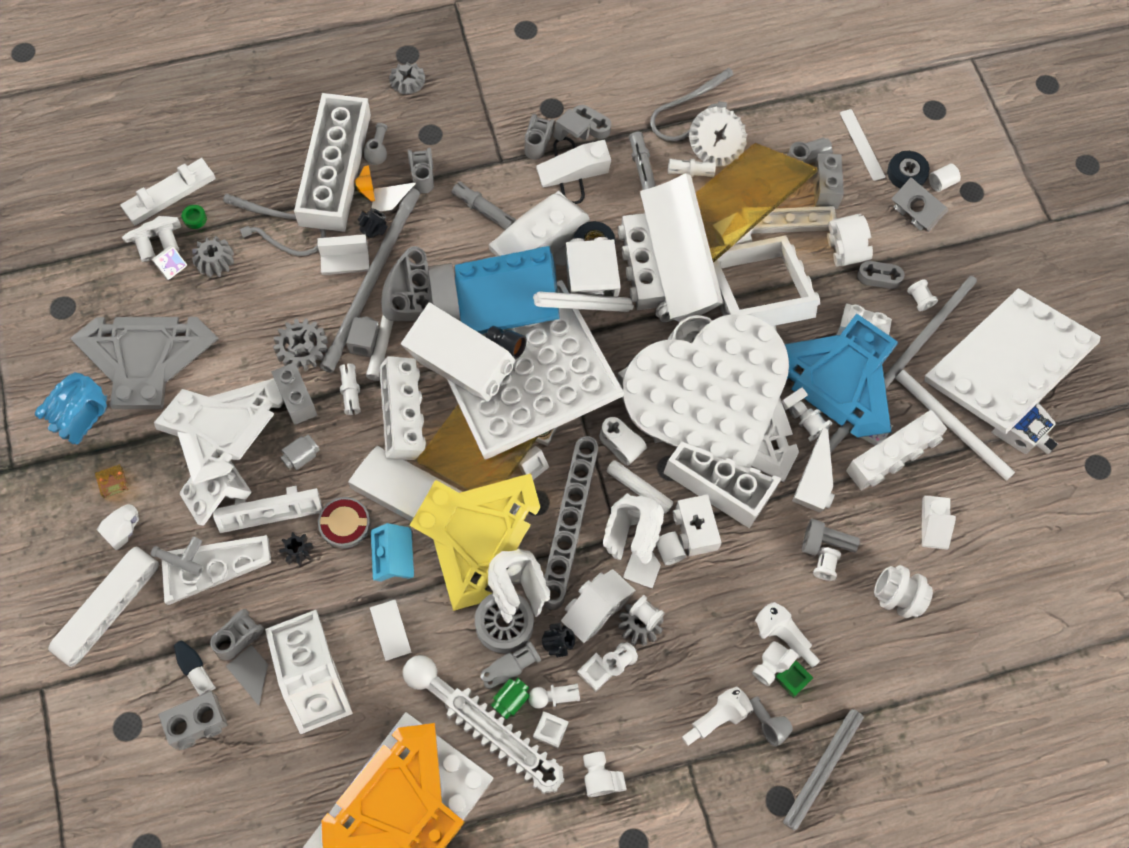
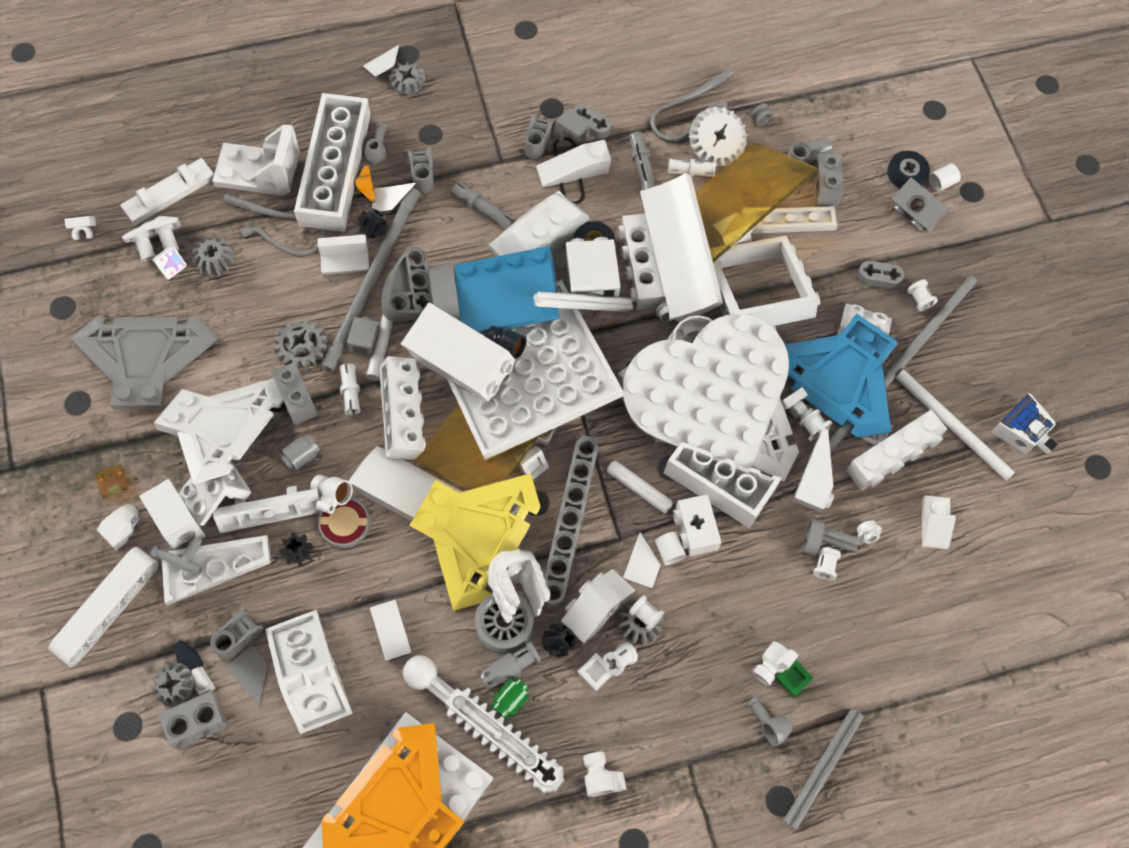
dark azure piece [35,372,107,445] -> none
green tile [181,205,207,229] -> none
medium azure panel [371,523,414,582] -> none
white pin [528,683,580,709] -> none
white tile [533,711,569,749] -> none
white piece [599,417,647,466] -> none
white piece [603,493,664,564] -> none
white animal [682,687,754,746] -> none
white animal [755,602,820,668] -> none
white brick [827,214,873,267] -> none
white sticker [840,109,885,181] -> none
white piece [874,565,933,618] -> none
white plate [925,288,1101,435] -> none
none -> white tile [64,216,96,240]
none -> white piece [139,479,206,550]
none -> light grey gear [152,662,194,707]
none -> white bracket [212,125,300,196]
none -> white piece [310,474,353,514]
none -> white sticker [363,45,399,77]
none -> light grey bush [751,103,774,126]
none -> white plate [857,520,882,544]

